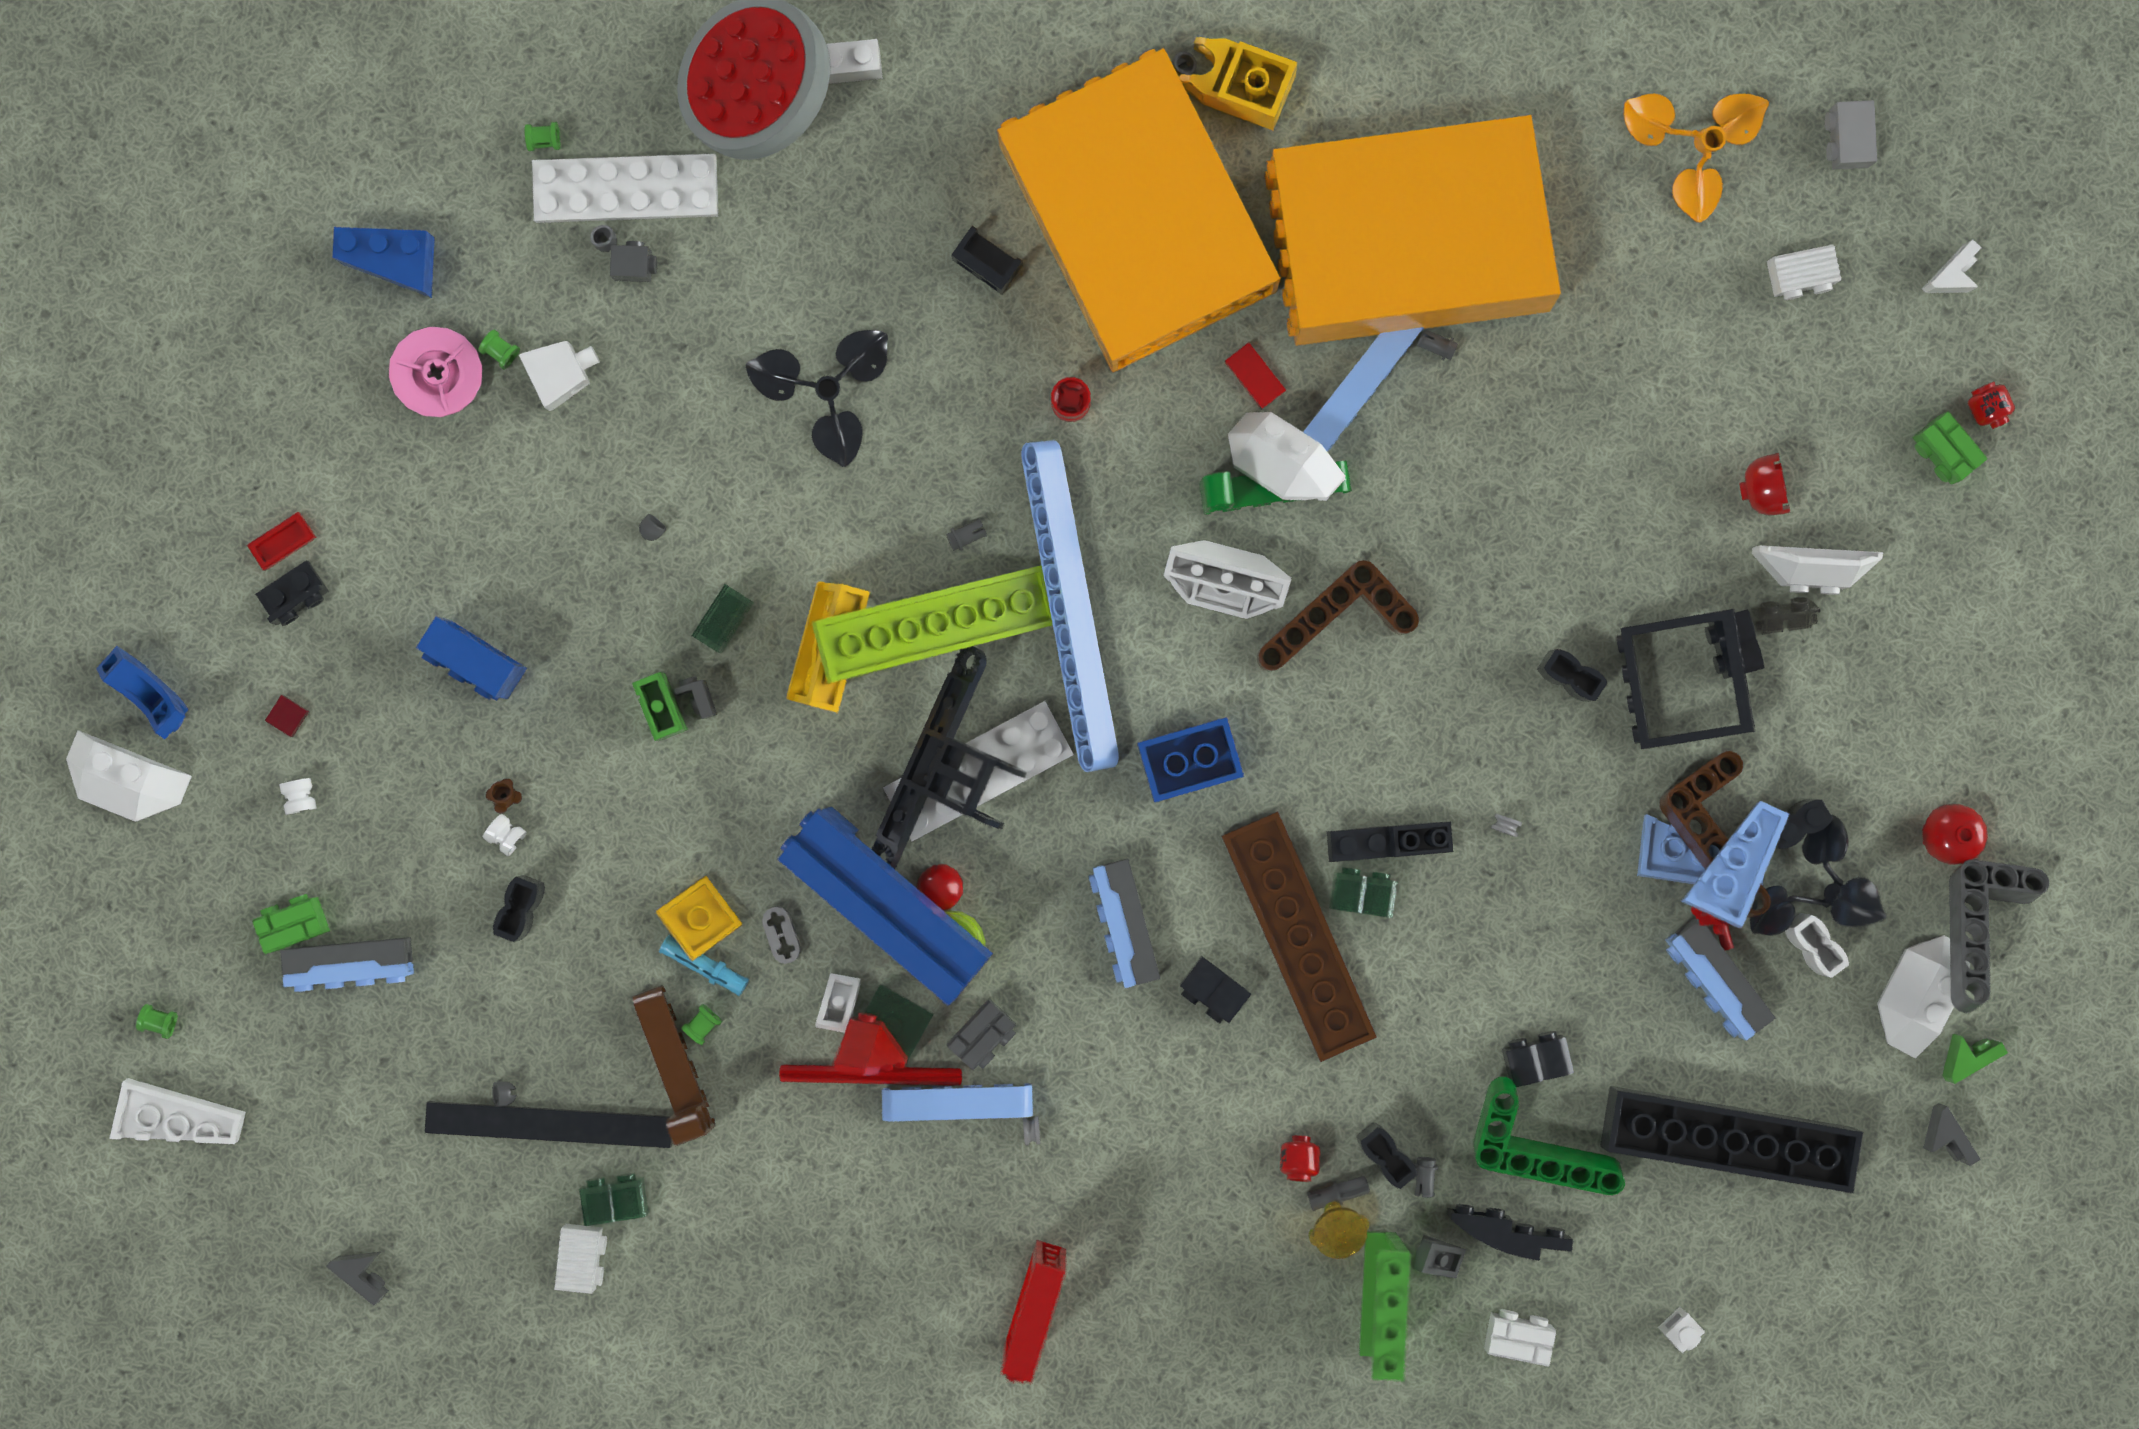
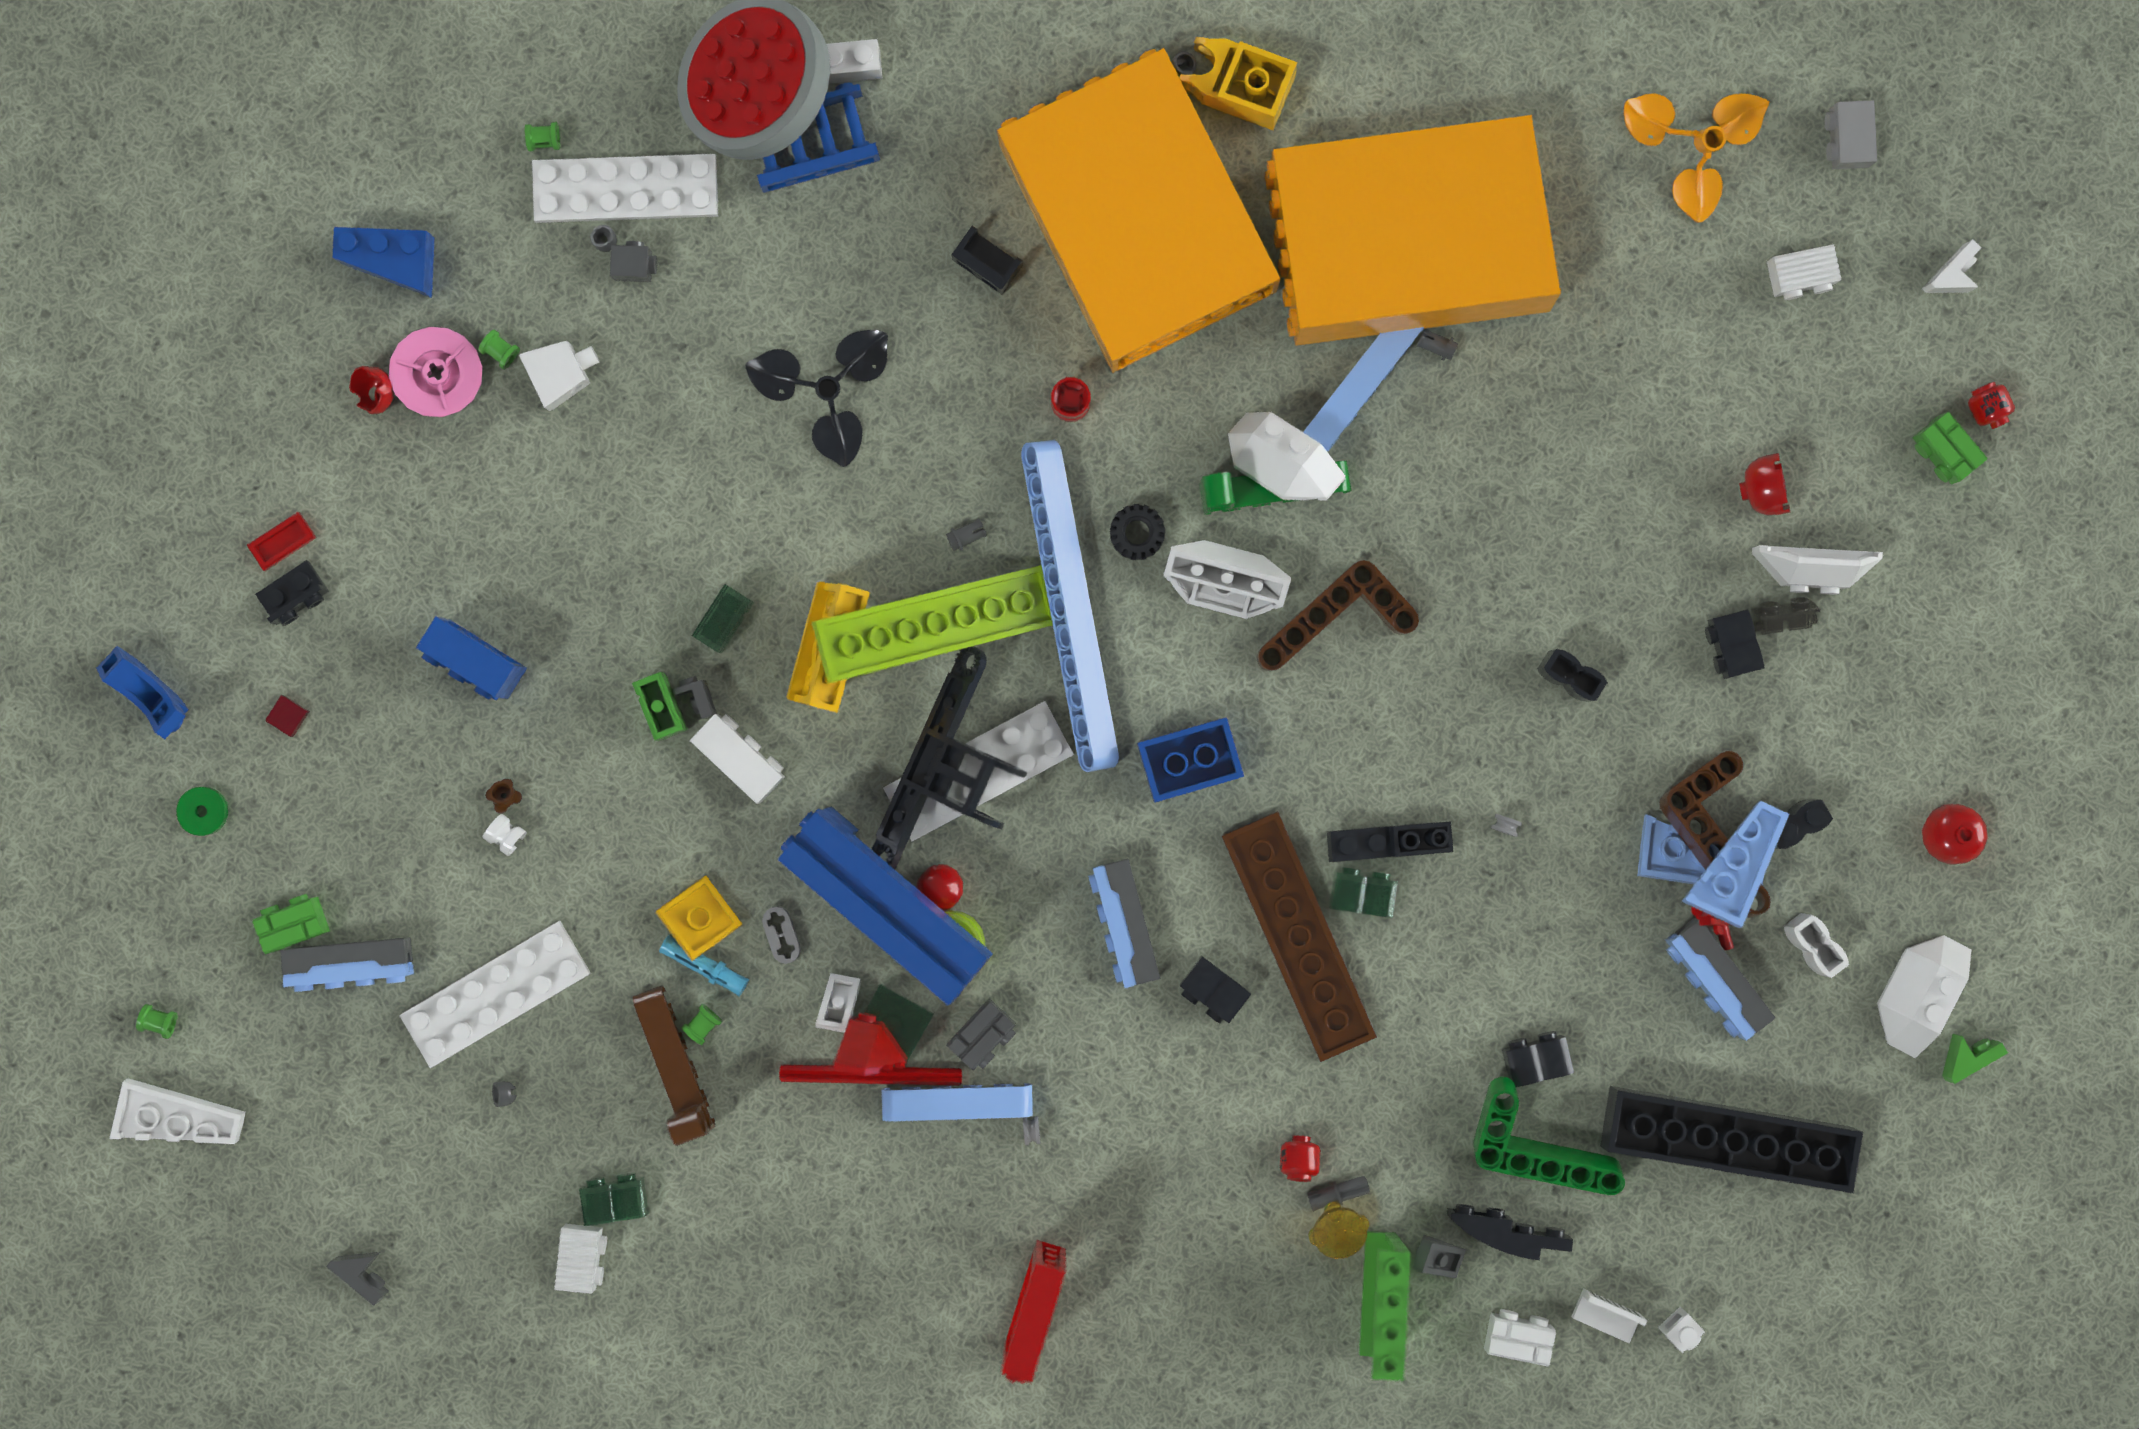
white wedge [66,730,192,822] -> none
white wheel [279,778,317,815] -> none
black tile [425,1101,672,1148] -> none
black brick [493,875,545,942] -> none
dark grey hinge [639,514,666,541] -> none
red tile [1225,342,1286,410] -> none
black brick [1357,1122,1417,1189] -> none
dark grey pin [1414,1157,1439,1198] -> none
black window [1616,609,1756,750] -> none
black plant [1750,814,1887,936] -> none
dark grey slope [1923,1103,1981,1166] -> none
dark grey beam [1949,860,2049,1013] -> none
none -> green piece [176,787,228,836]
none -> red hair [349,366,394,415]
none -> white plate [399,921,591,1068]
none -> white brick [690,714,785,804]
none -> blue fence [757,82,881,193]
none -> black tyre [1110,504,1165,561]
none -> white panel [1571,1288,1647,1343]

